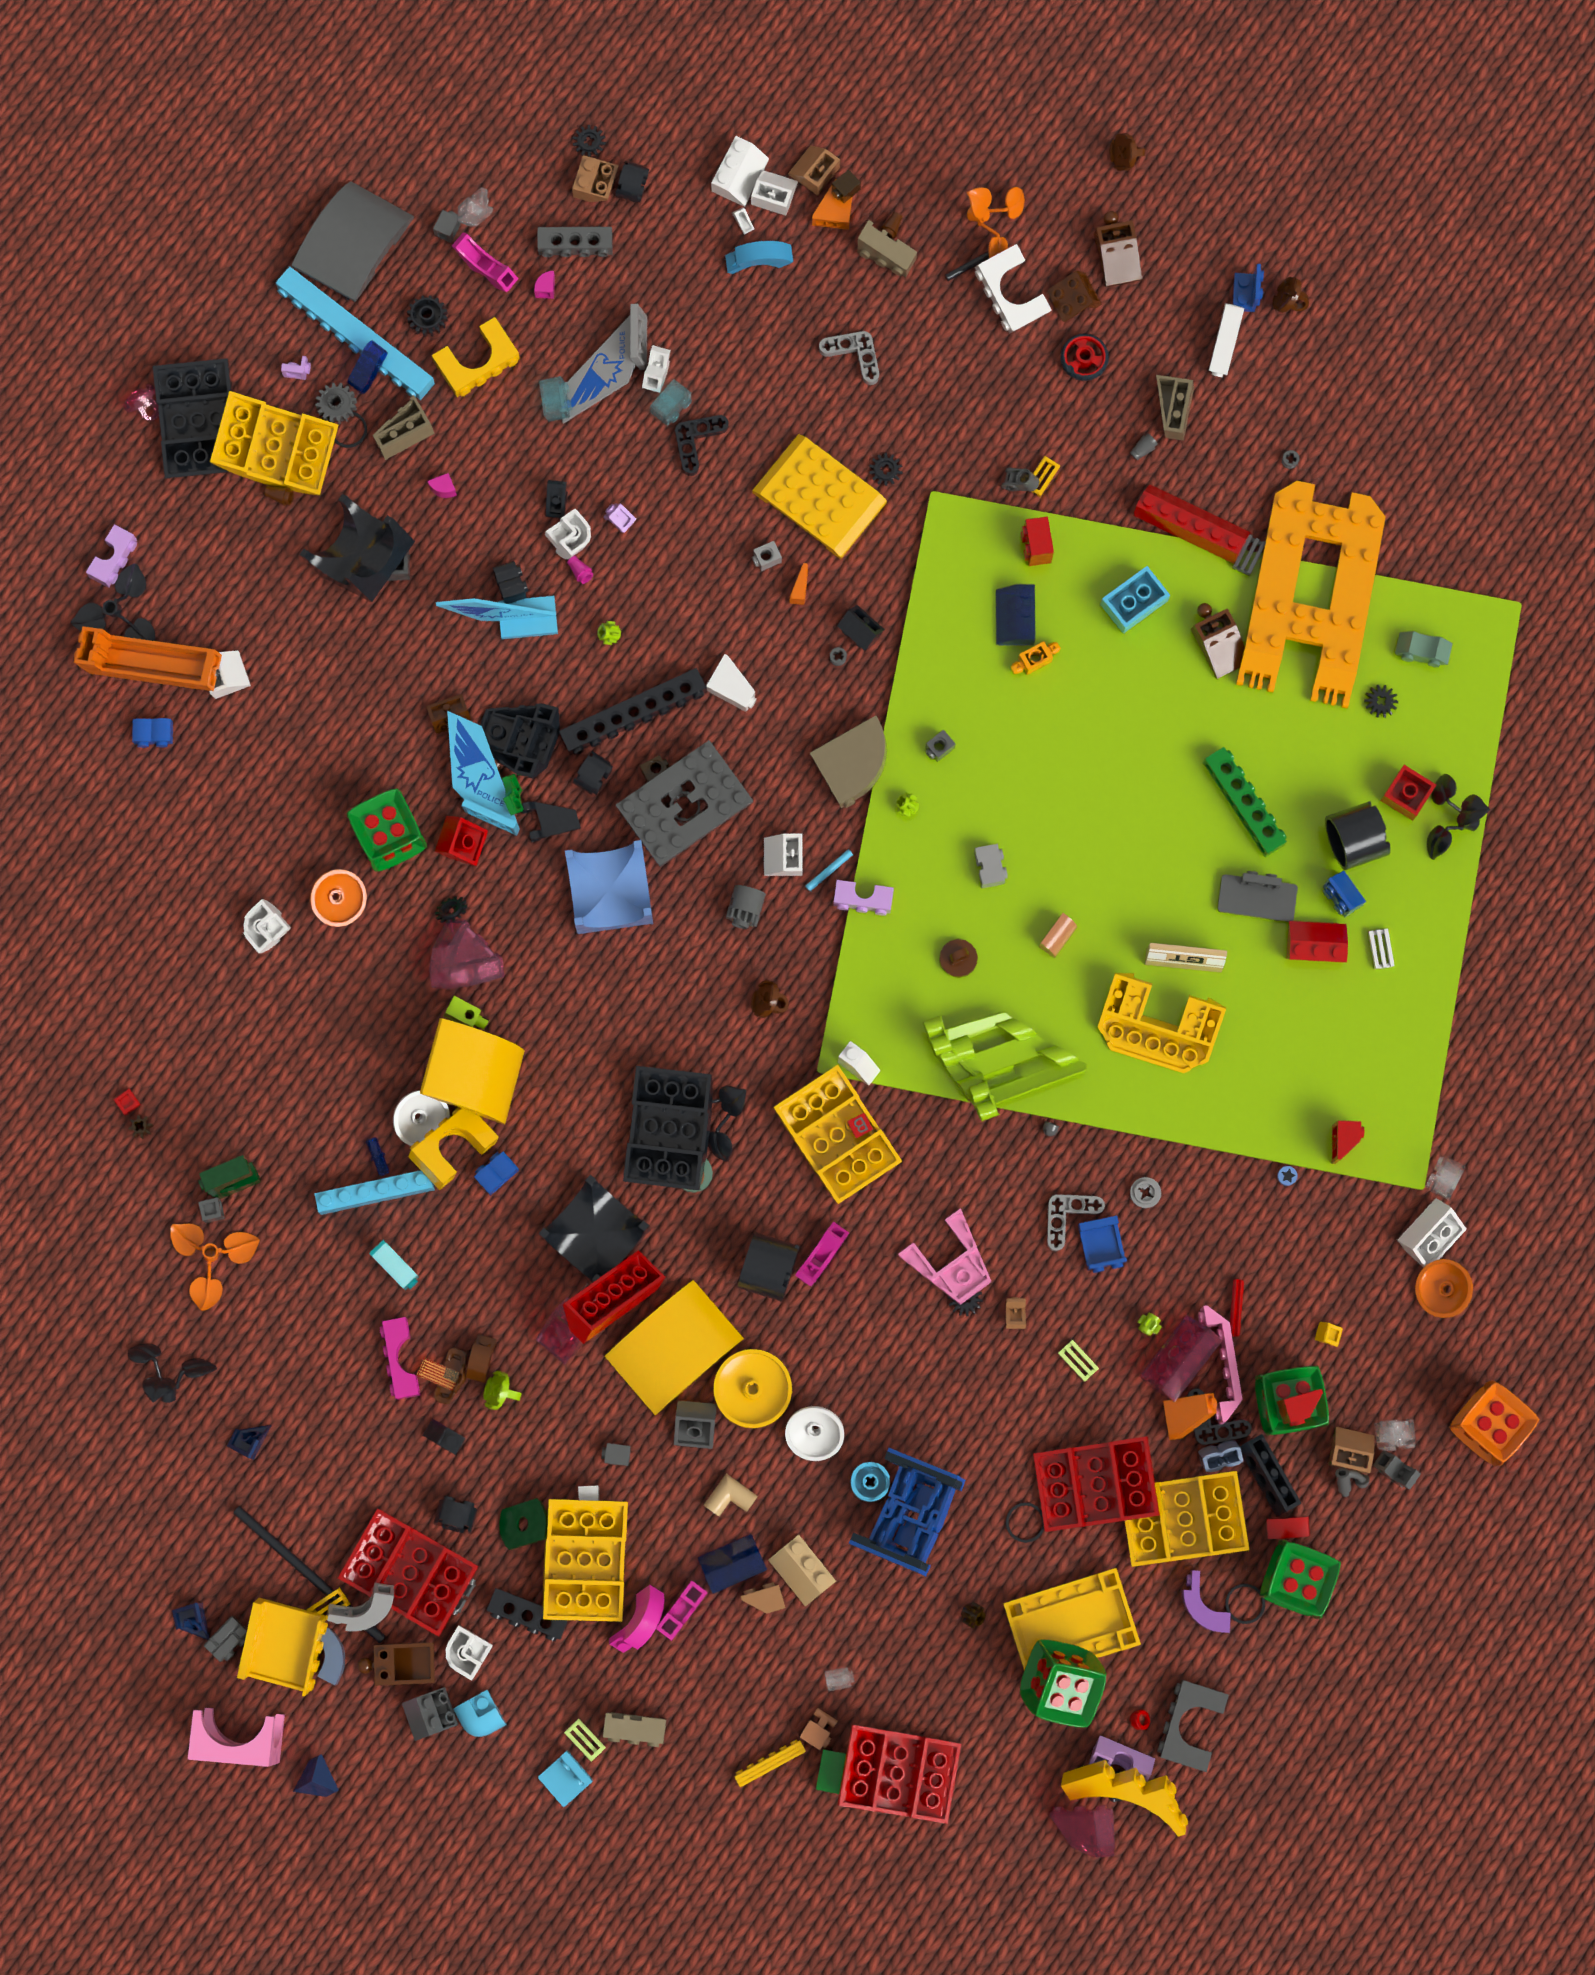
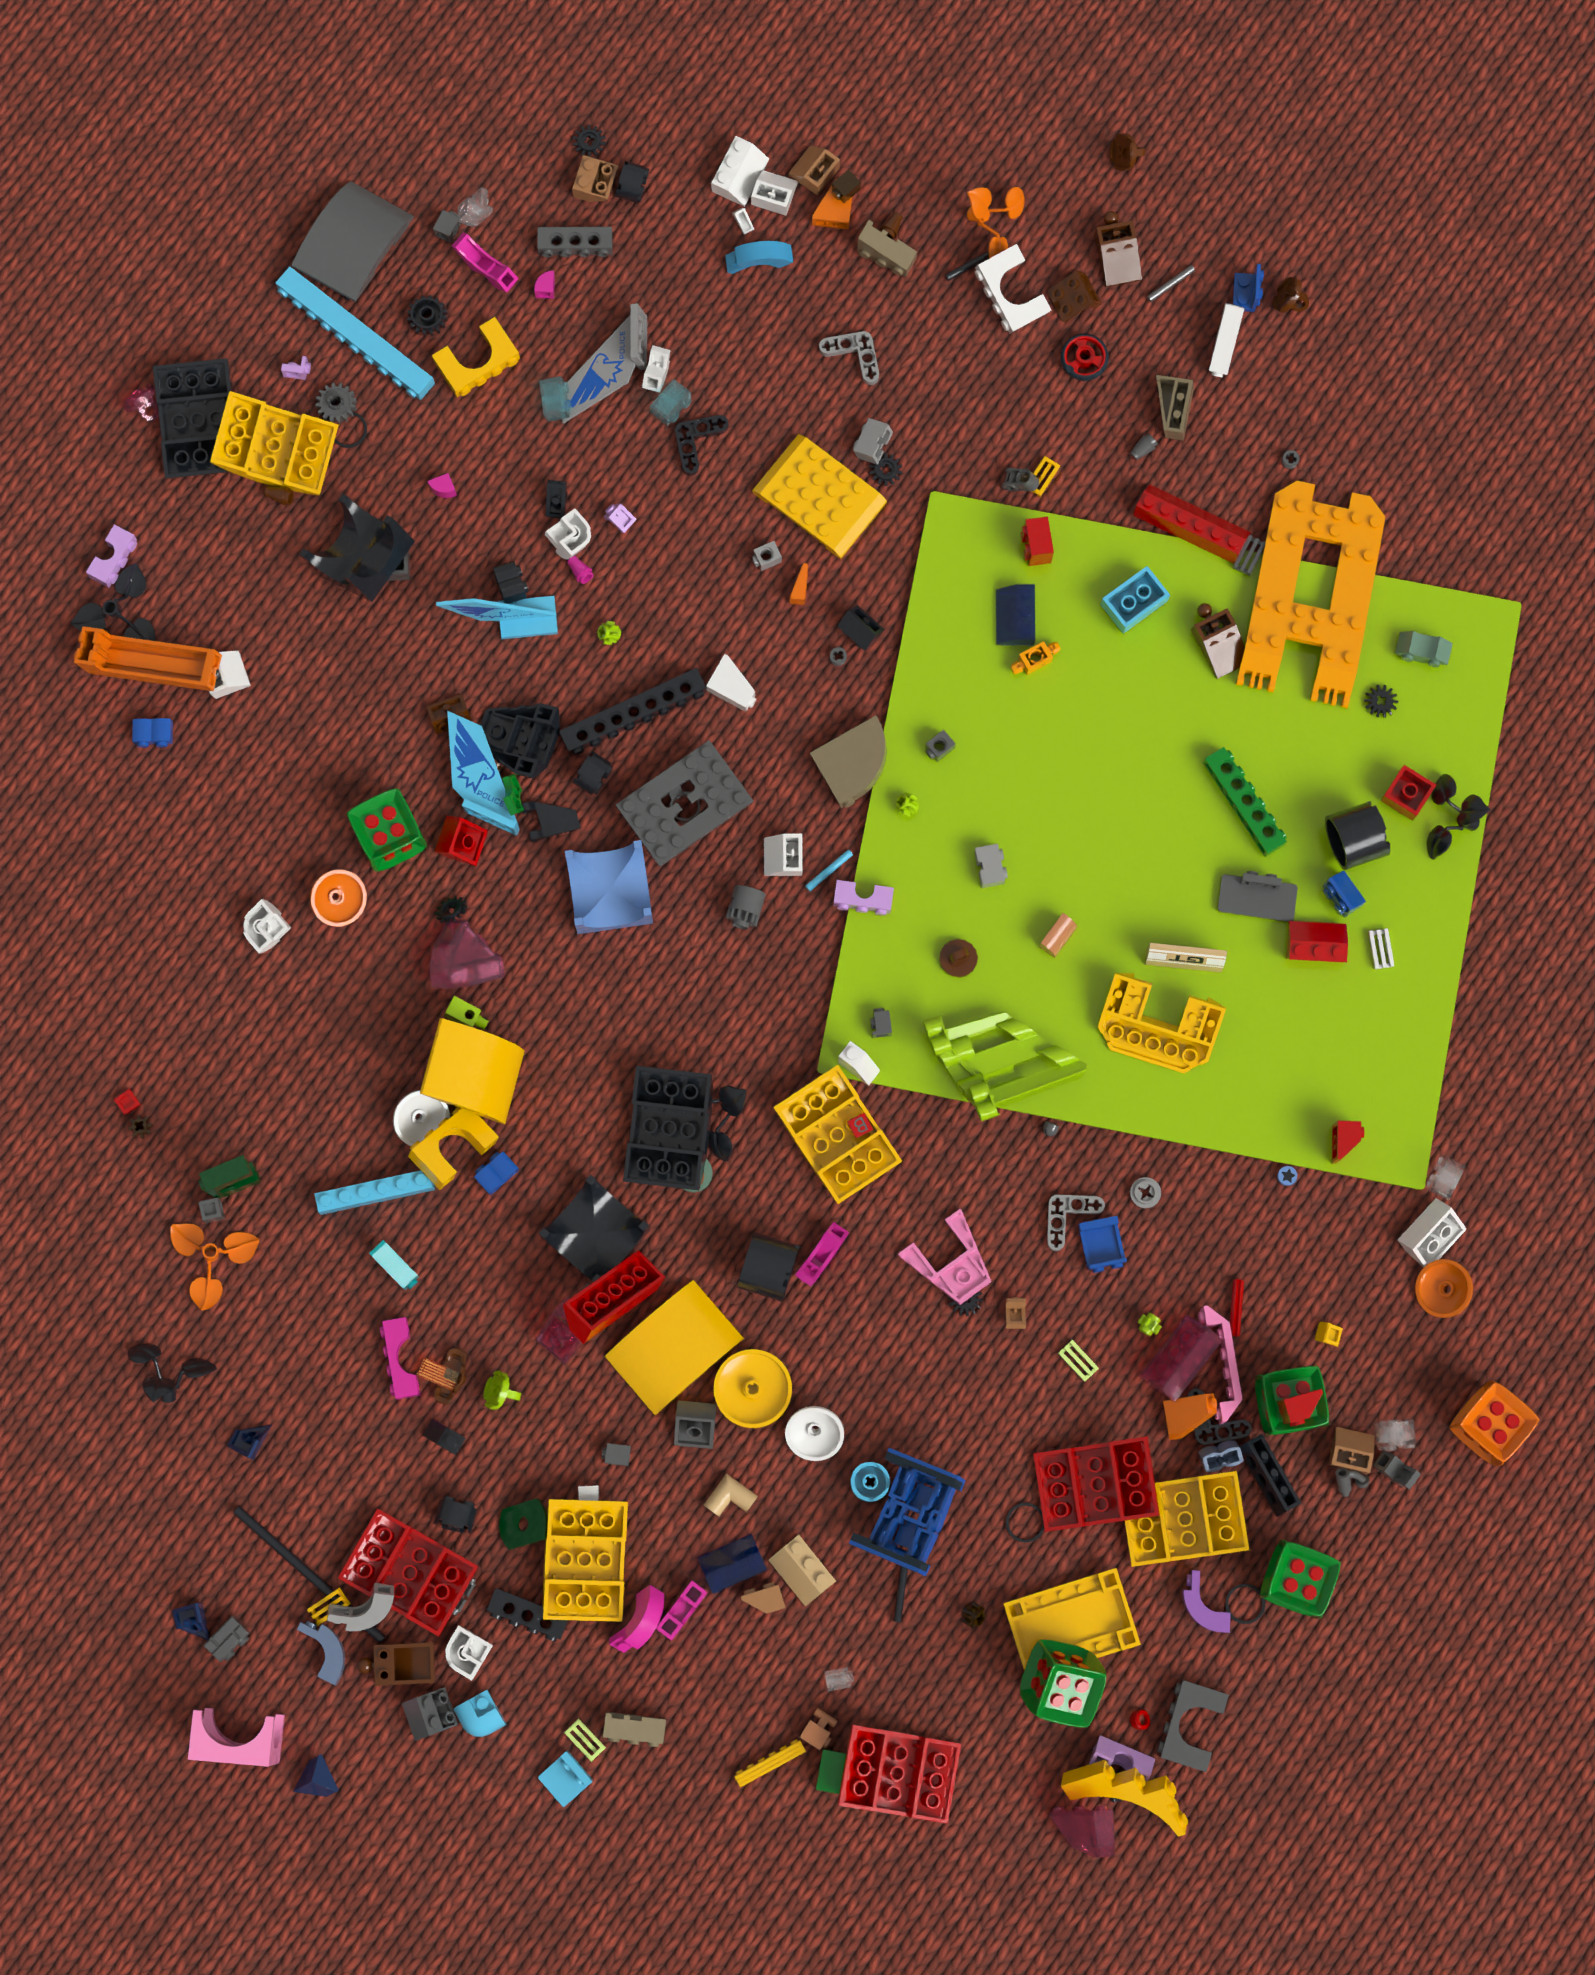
yellow panel [237,1598,328,1697] -> none
clear blue beam [347,340,388,394] -> none
clear blue axle [366,1137,390,1176] -> none
dark tan wedge [373,395,435,460] -> none
reddish brown brick [466,1334,497,1382] -> none
dark brown brick [640,755,670,783] -> none
reddish brown tile [751,980,789,1018] -> none
red slope [1266,1516,1310,1539] -> none
none -> light grey brick [853,418,893,465]
none -> dark grey brick [870,1008,892,1038]
none -> black bar [893,1566,908,1622]
none -> flat silver bar [1147,265,1195,302]

